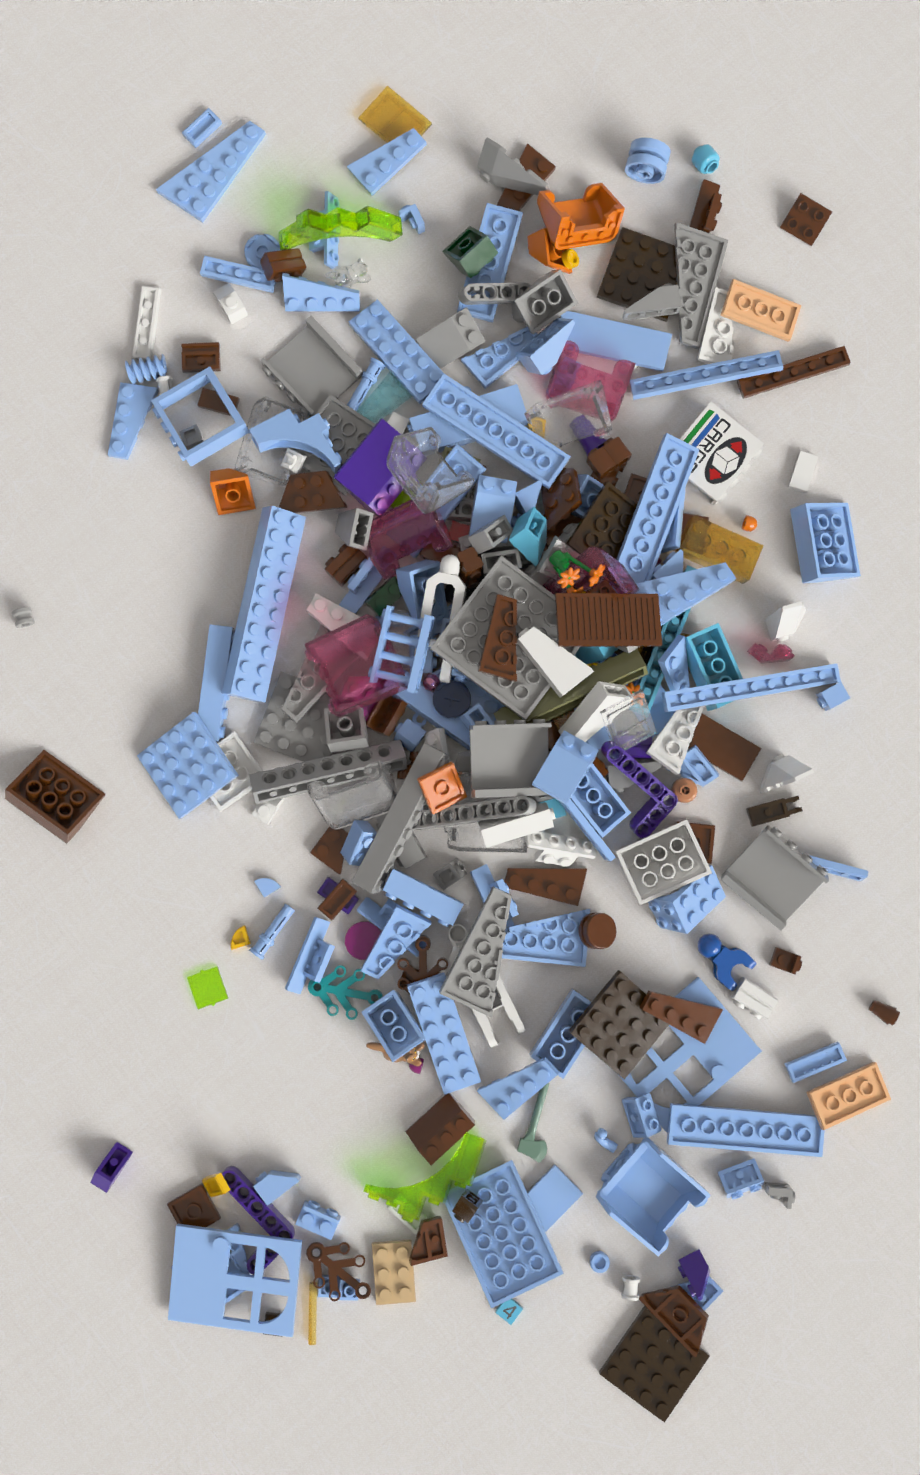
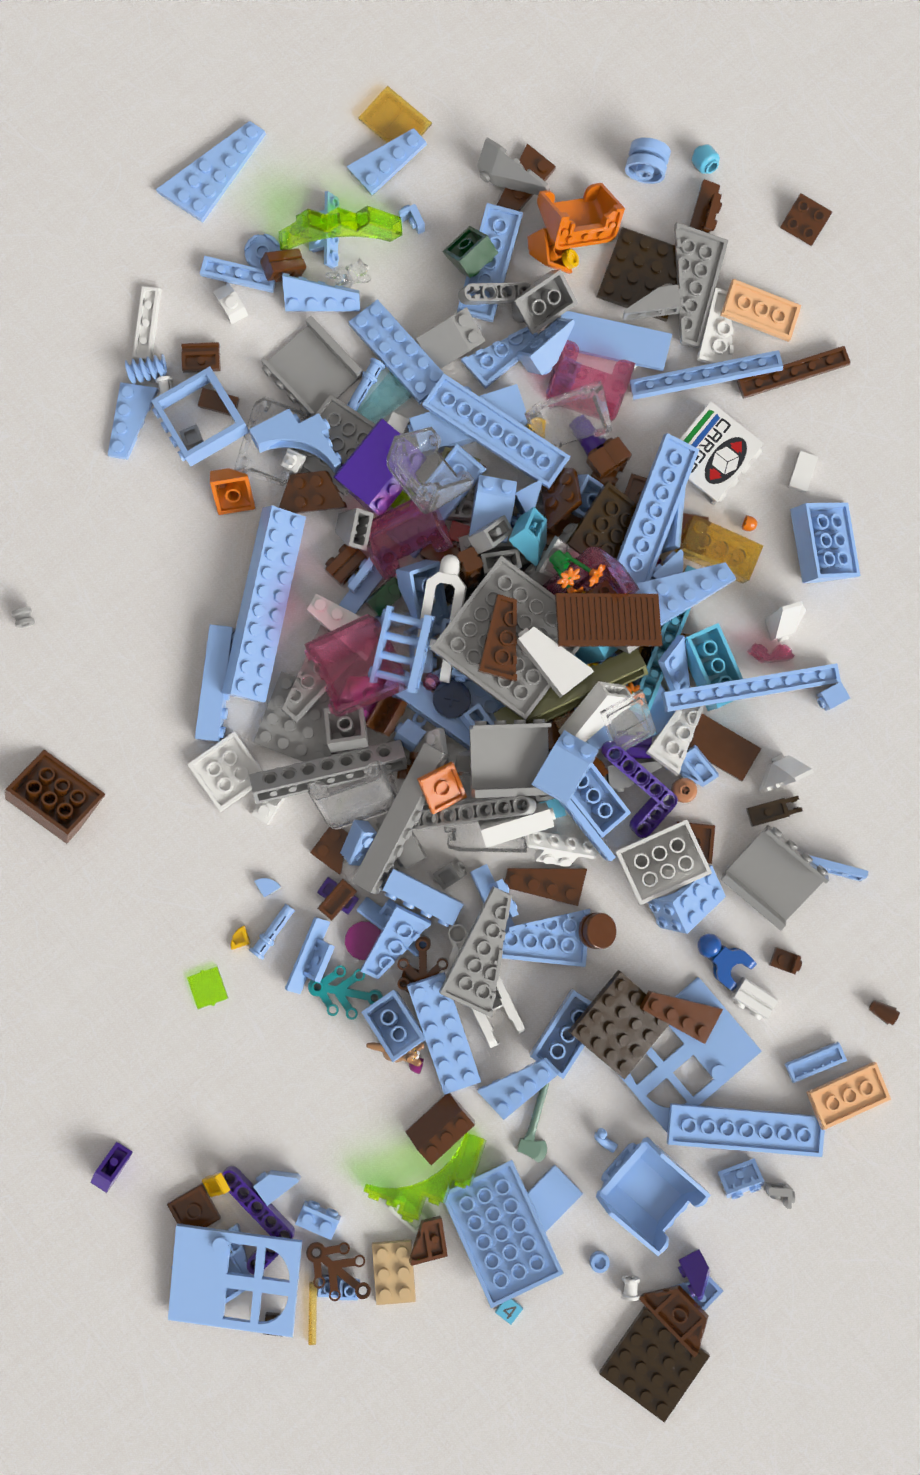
light blue plate [137,712,239,819] -> none
light blue tile [182,108,222,148] -> none
dark brown slope [452,1189,483,1223] -> none
light blue bracket [621,1093,662,1138] -> none

